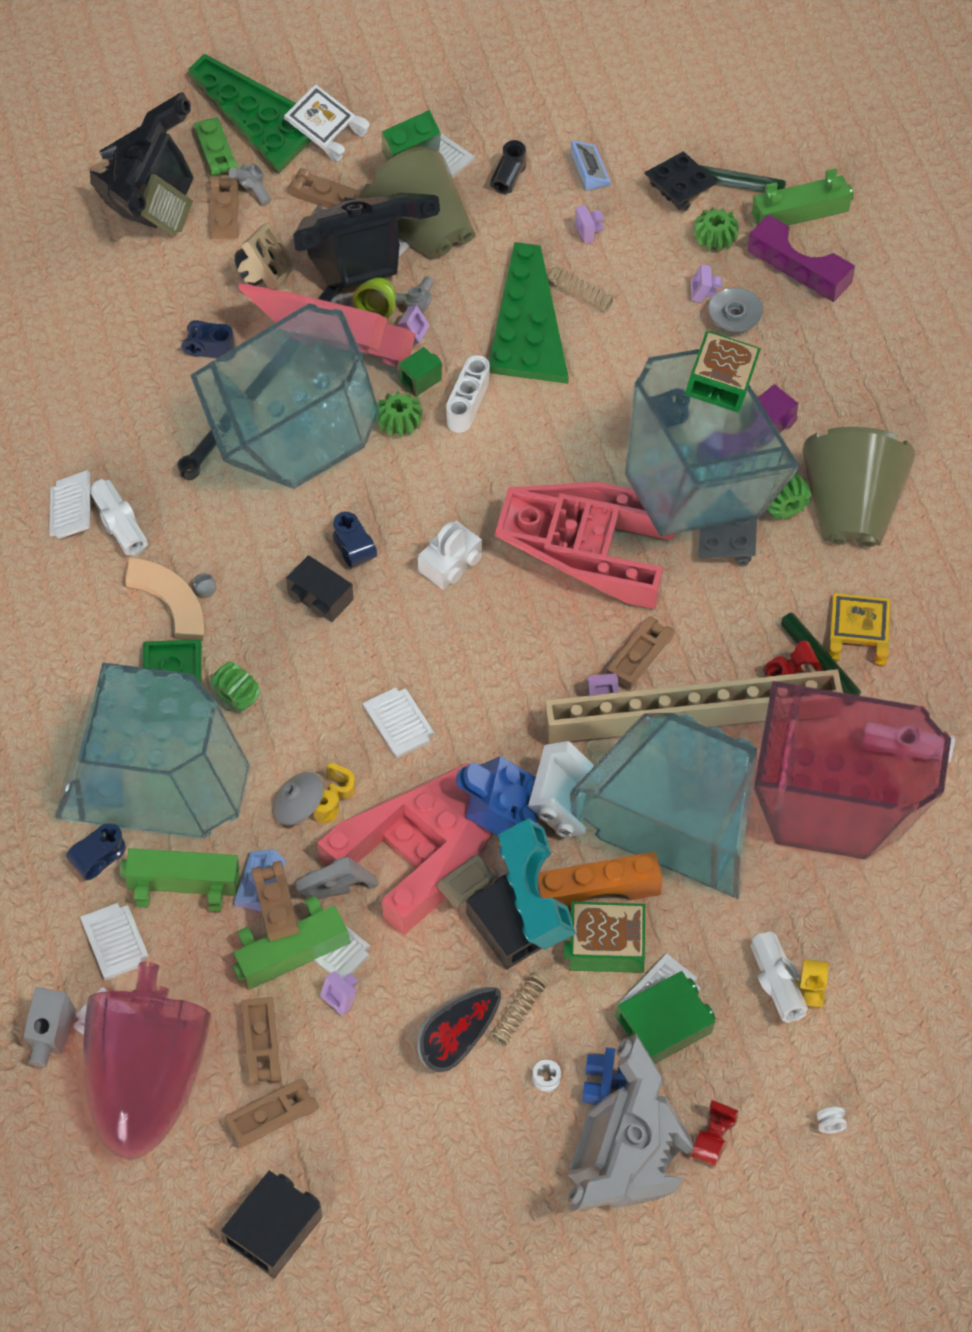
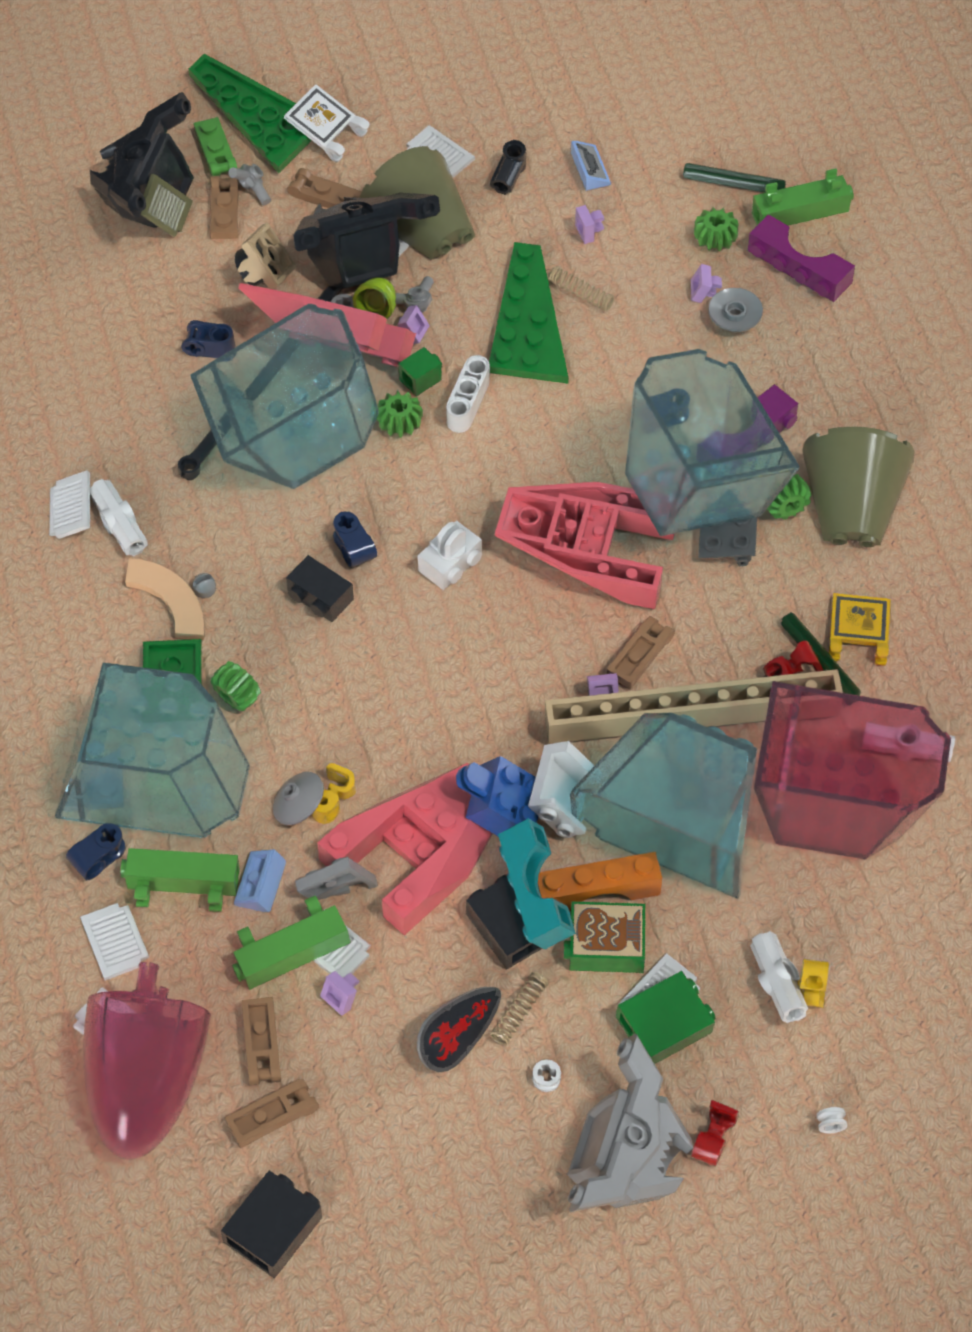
light grey torso [24,987,76,1067] -> none
medium nougat plate [251,860,300,942] -> none
white window [363,687,435,759] -> none
green brick [381,110,441,161] -> none
dark tan tile [436,854,496,909] -> none
blue hips [582,1047,629,1105] -> none
black hinge [644,151,718,211] -> none
brick [684,330,761,413] -> none

